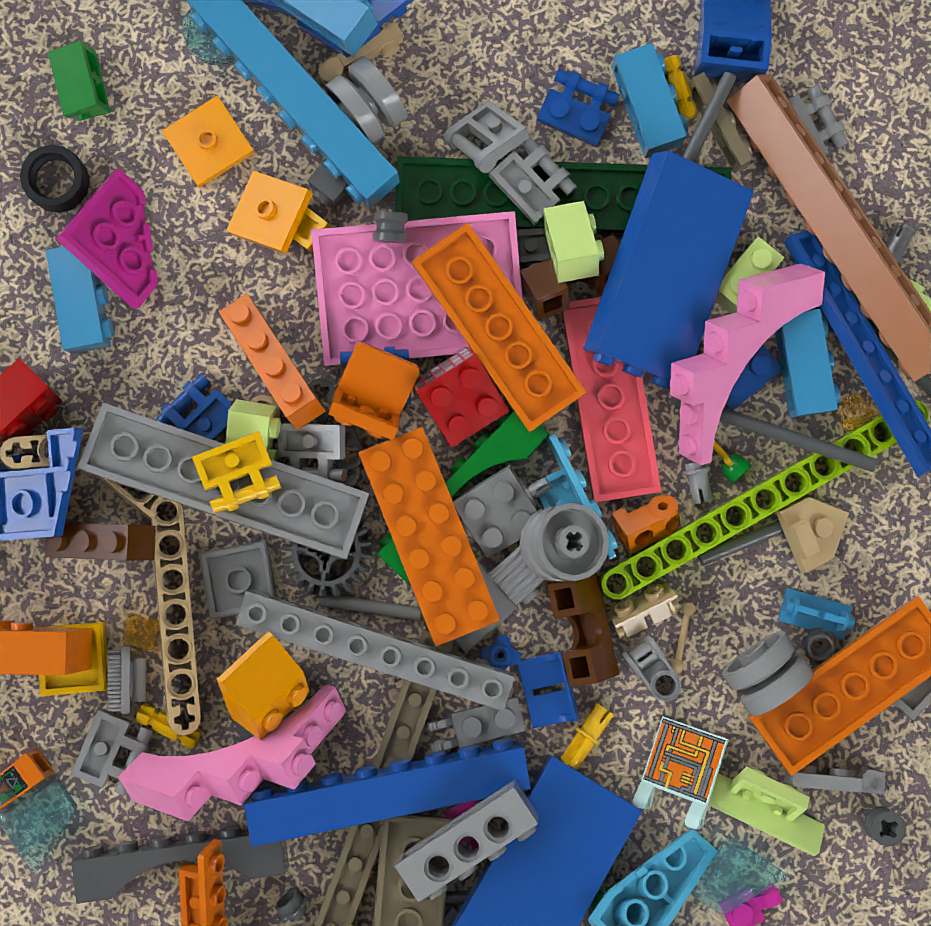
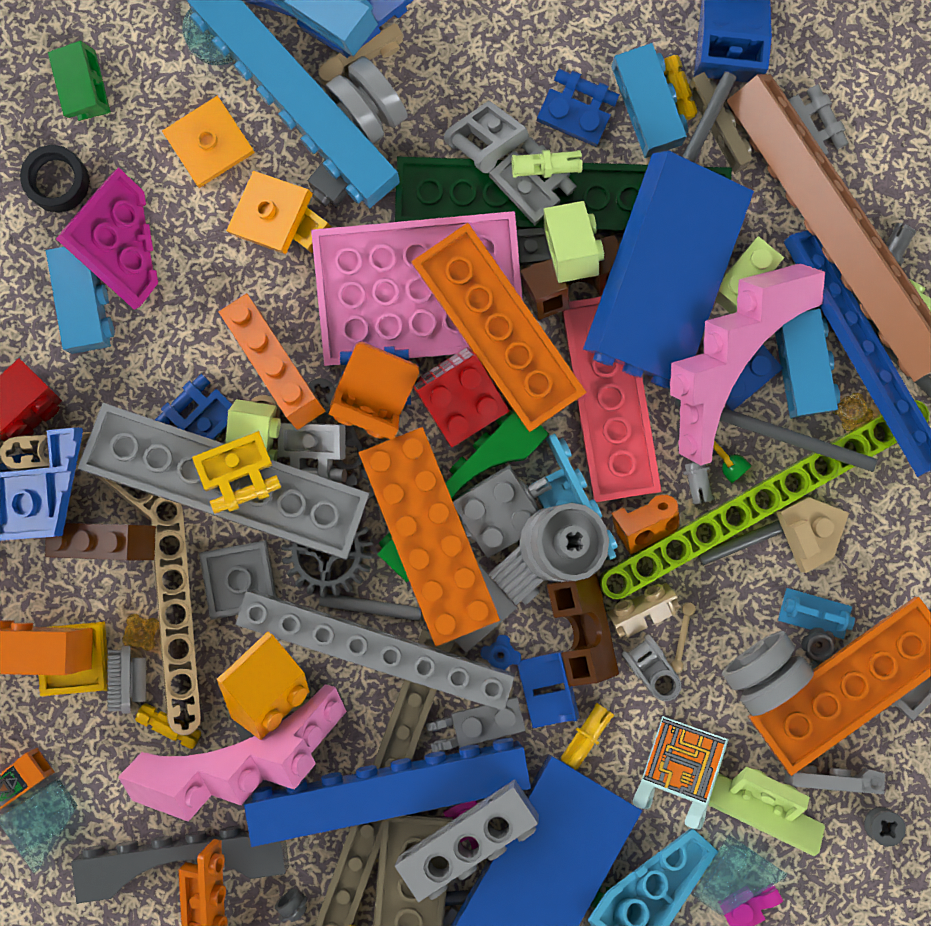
light grey plate [71,708,154,795] -> none
dark grey wheel [373,211,408,243] -> none
none -> yellowish green pin [511,150,582,178]

